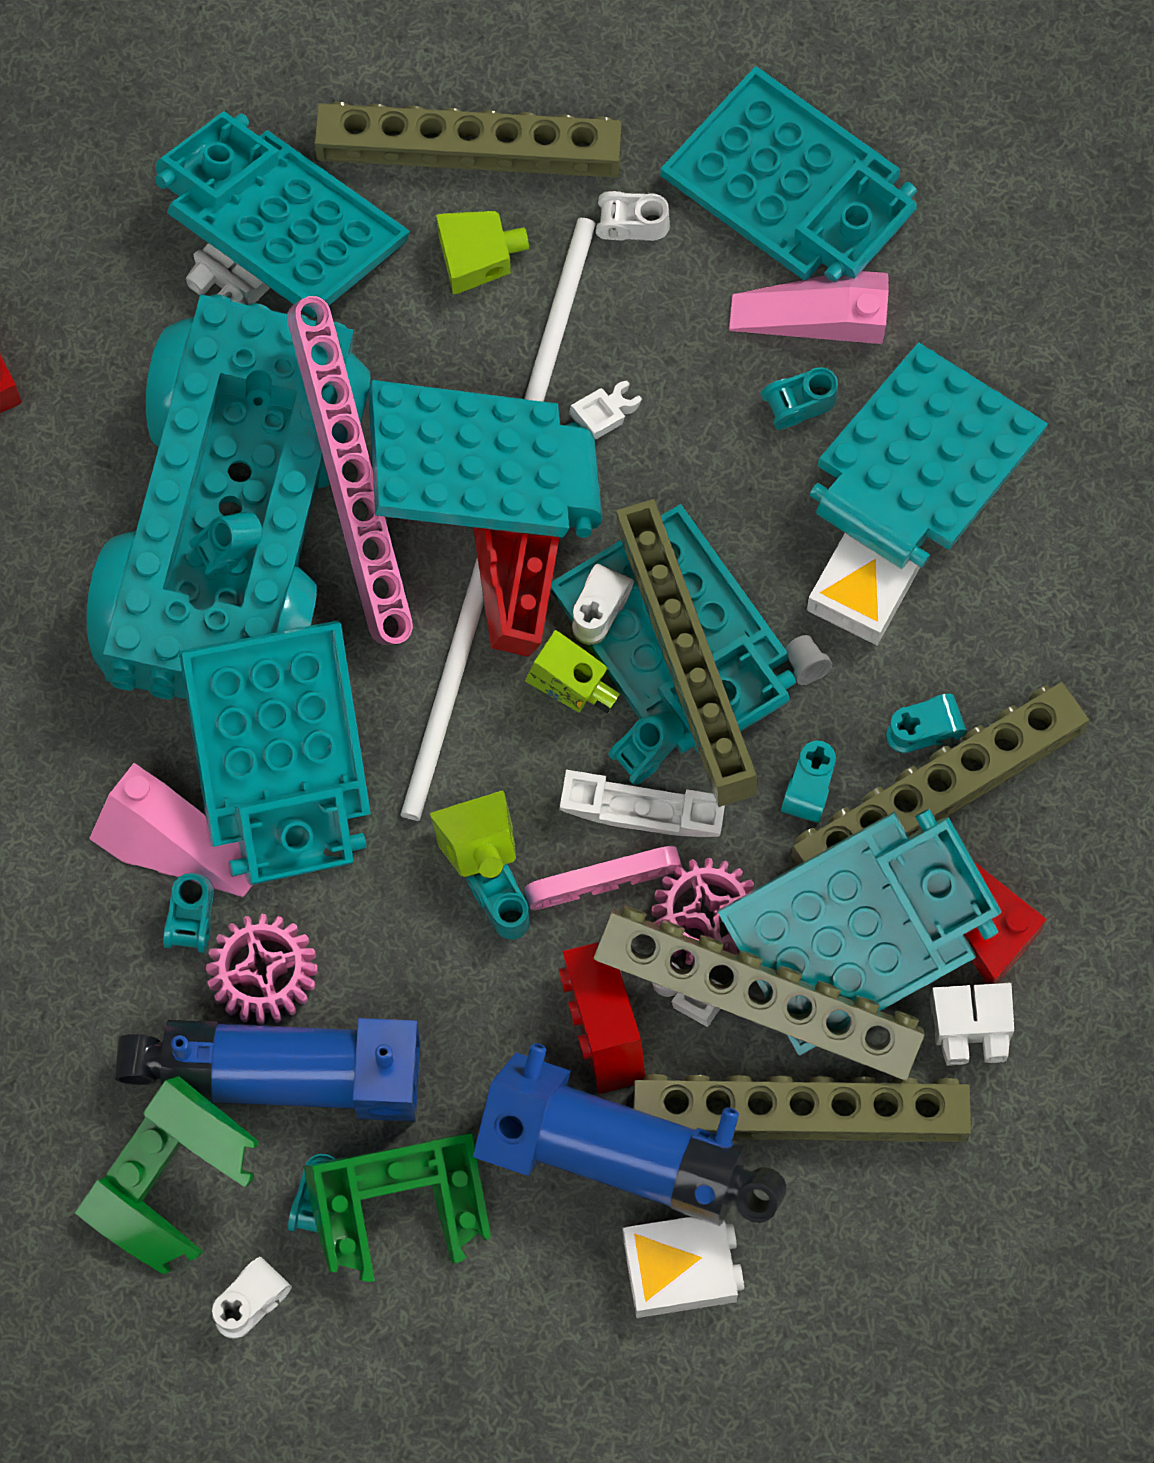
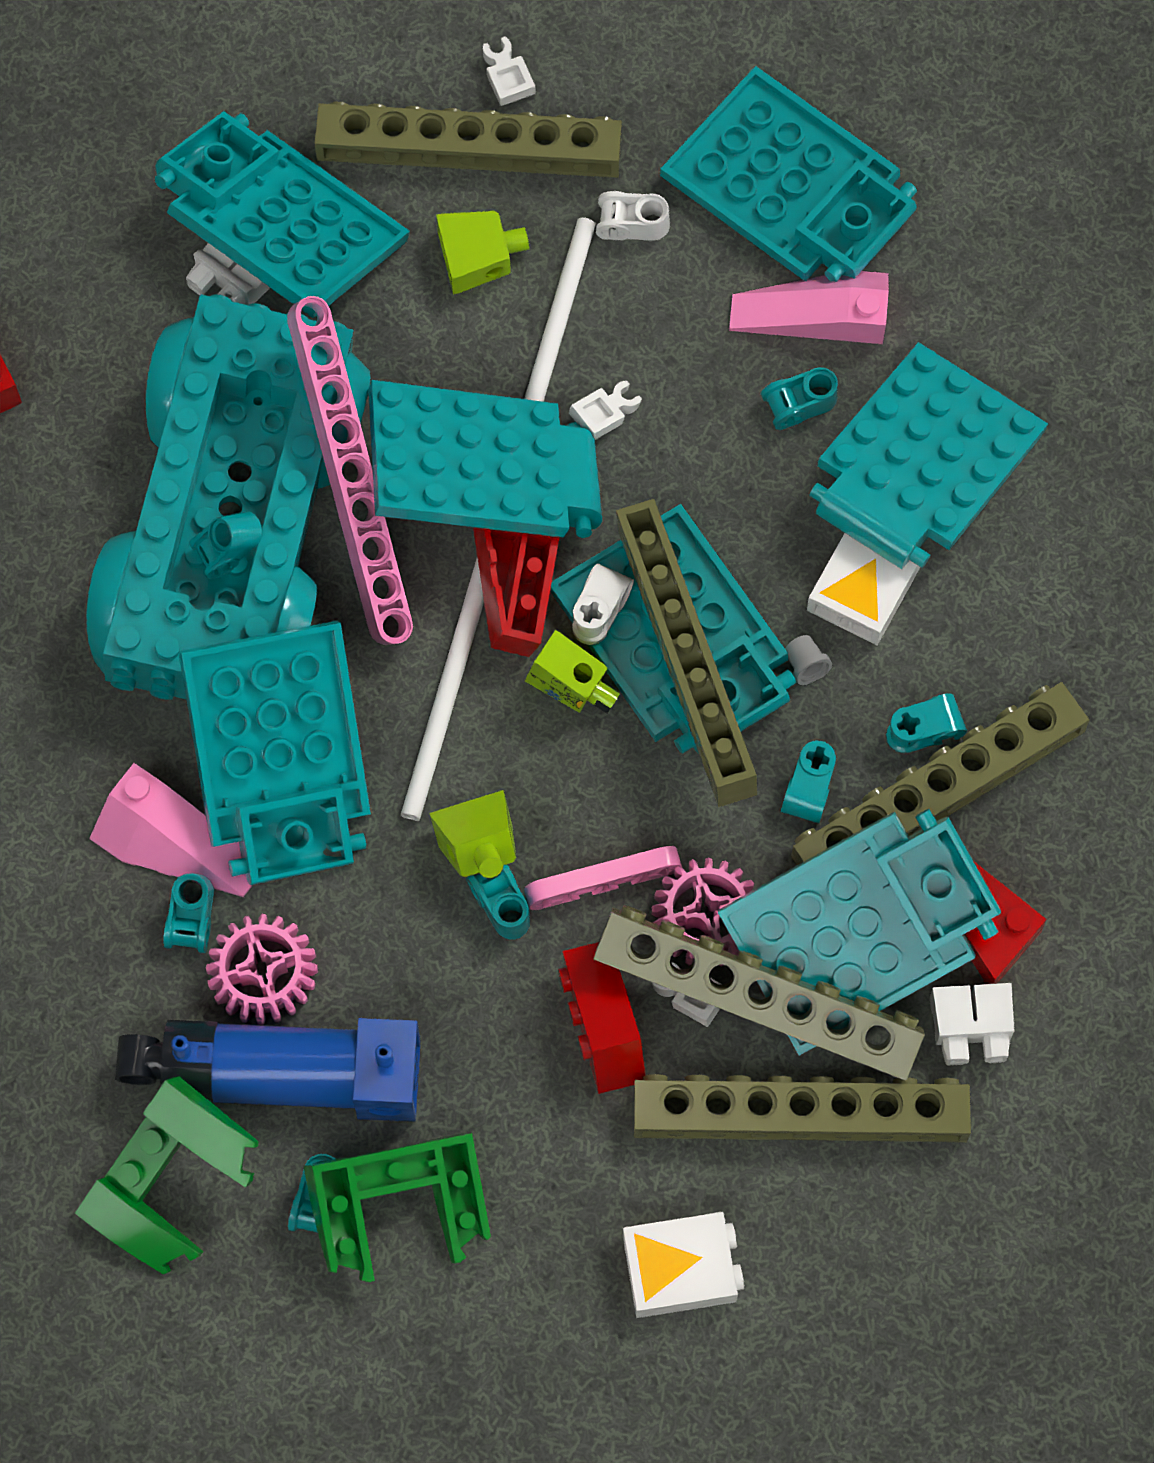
white piece [212,1257,292,1339] -> none
blue piece [473,1043,787,1226] -> none
white slope [560,770,725,837] -> none
teal piece [608,711,684,786] -> none
none -> white plate [483,37,536,106]

